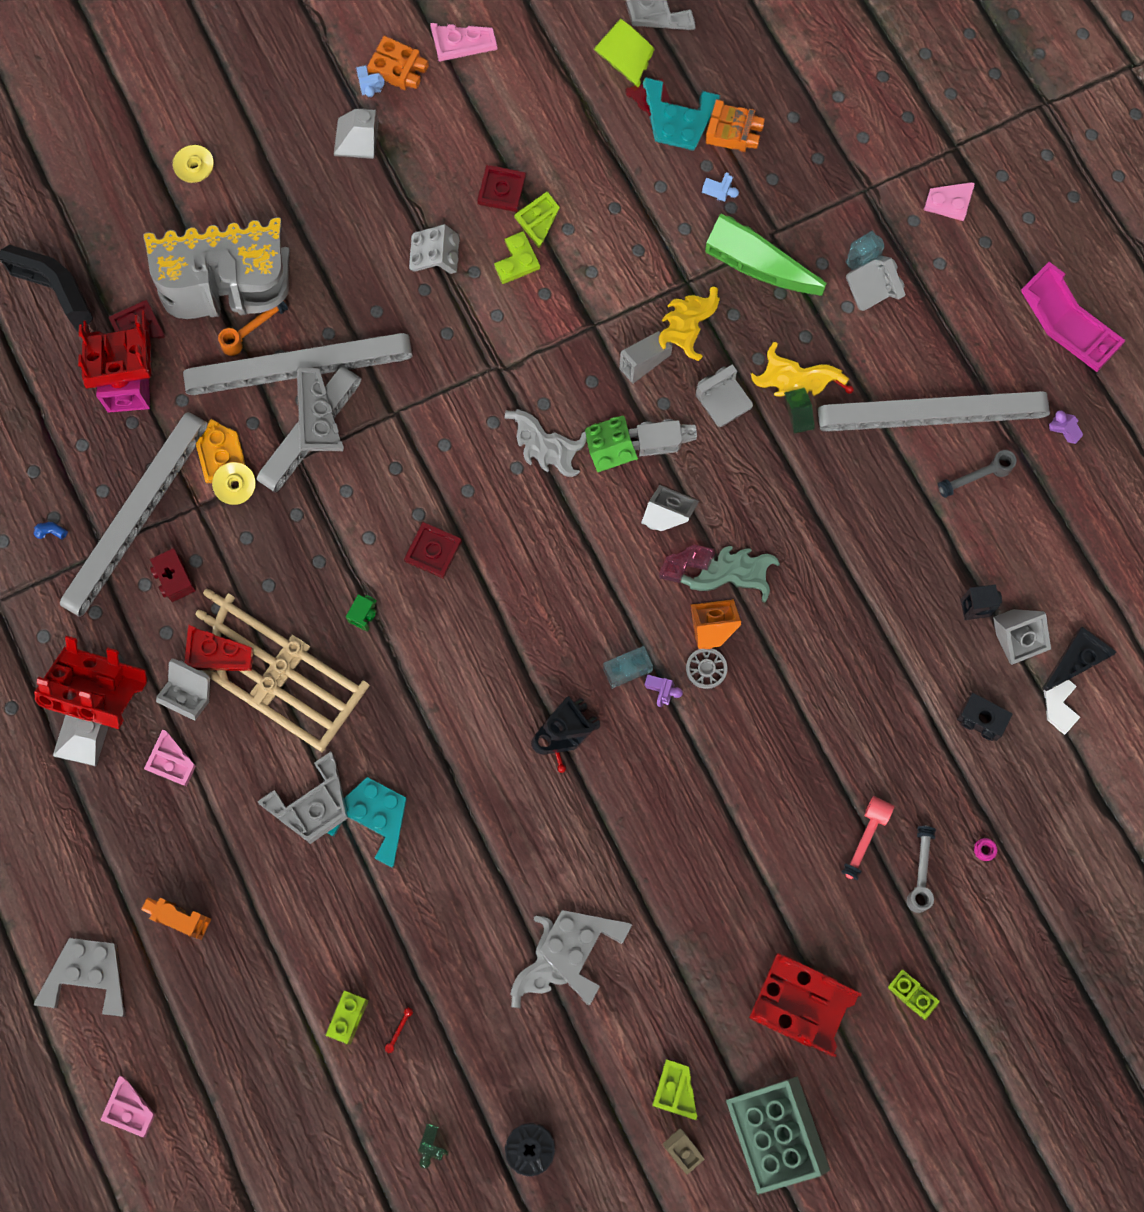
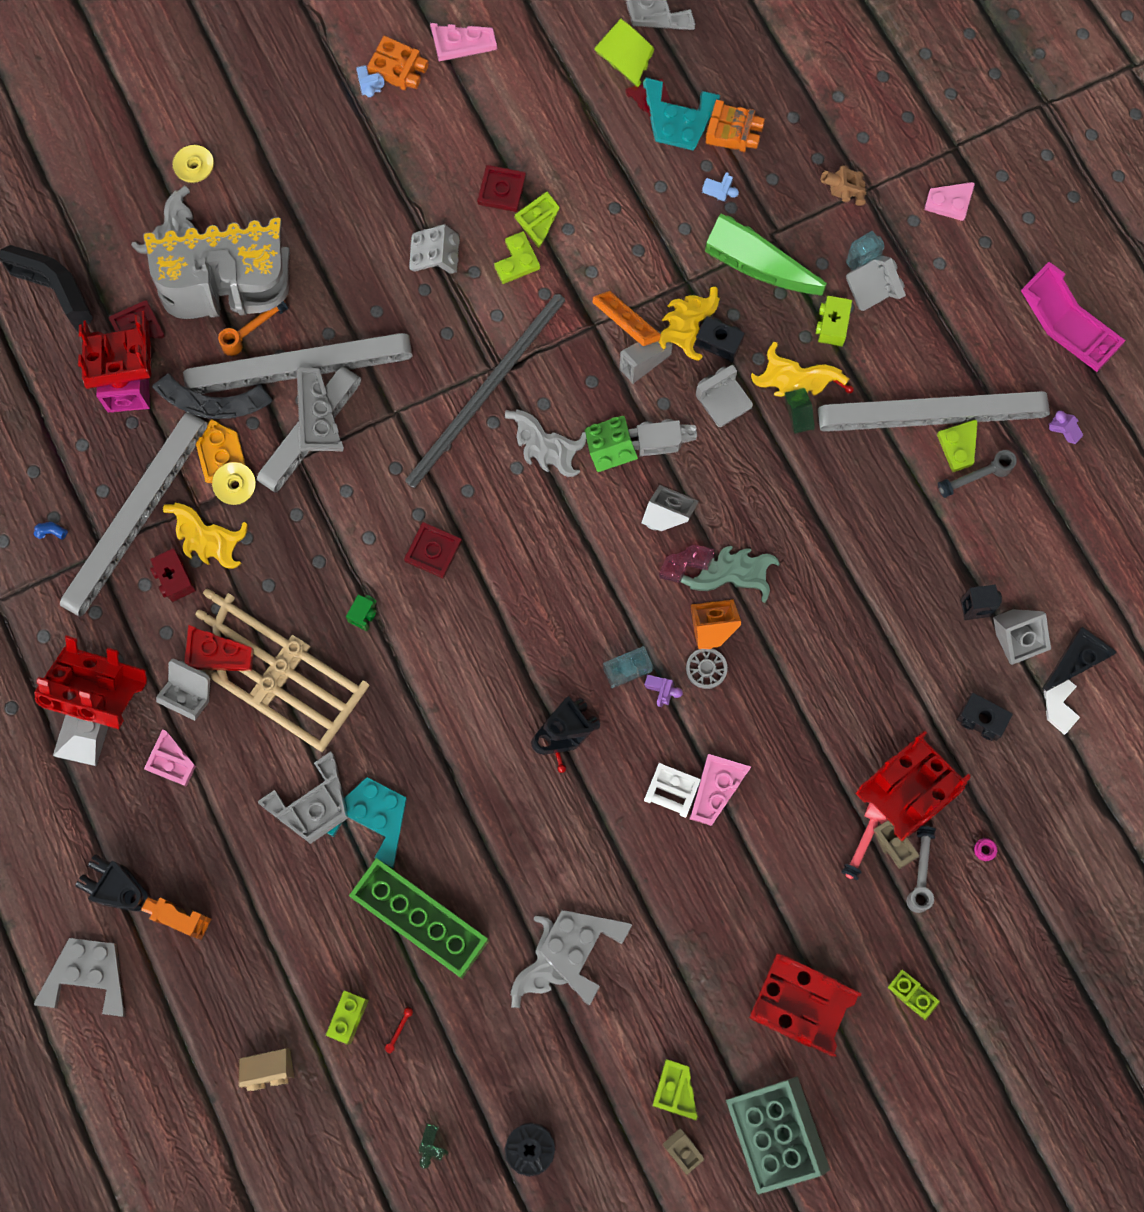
bright pink wing [101,1076,155,1138] -> none
light grey slope [334,109,379,159] -> none
none -> black piece [75,854,150,912]
none -> light grey piece [132,186,194,254]
none -> black tile [152,373,273,419]
none -> yellow piece [163,503,248,569]
none -> tan slope [239,1049,294,1091]
none -> bright green brick [349,858,489,979]
none -> dark grey axle [405,294,565,488]
none -> orange tile [593,291,661,347]
none -> white plate [644,763,701,818]
none -> bright pink wing [690,754,751,826]
none -> black brick [695,316,745,362]
none -> lime brick [816,296,852,347]
none -> medium nougat piece [821,165,866,206]
none -> red piece [856,731,970,842]
none -> dark tan slope [874,820,919,869]
none -> lime wing [937,420,977,472]

